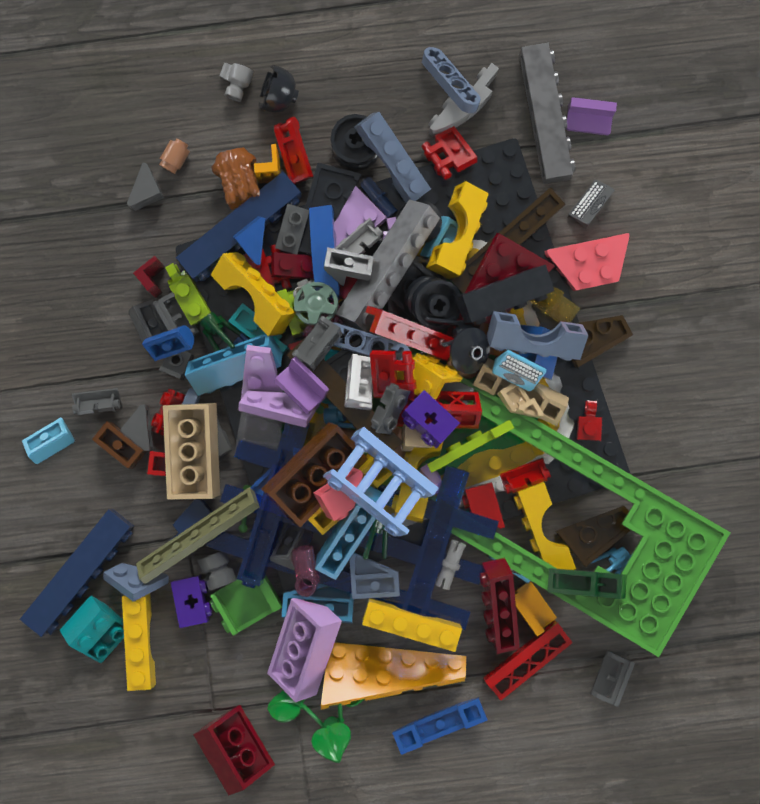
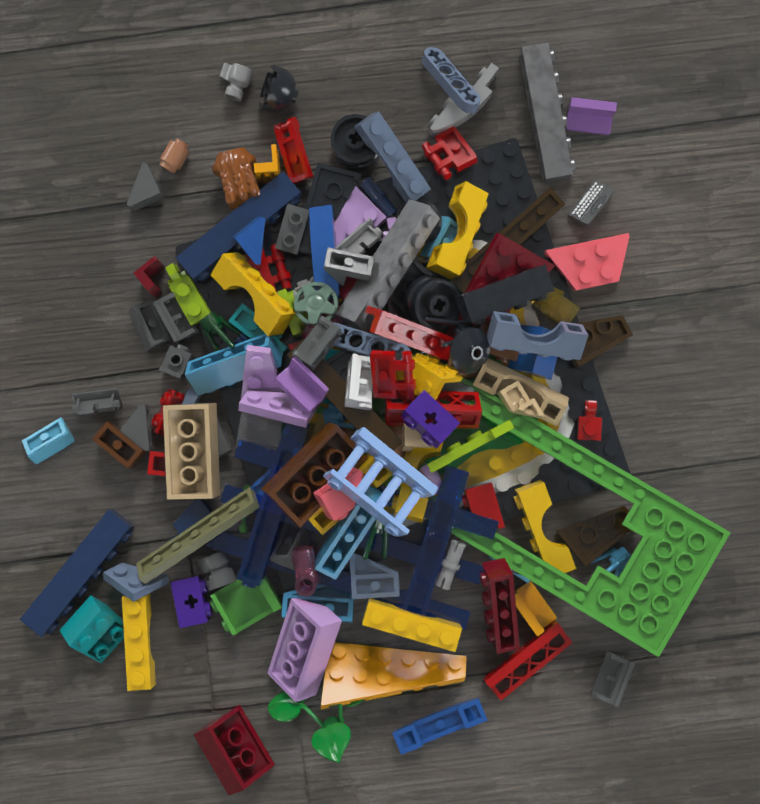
blue brick [142,325,194,361] -> none
dark red plate [271,252,314,281] -> none
dark grey hinge [371,383,411,435] -> none
slope [492,350,547,392] -> none
red hinge [500,457,551,494] -> none
dark green slope [548,568,627,599] -> none

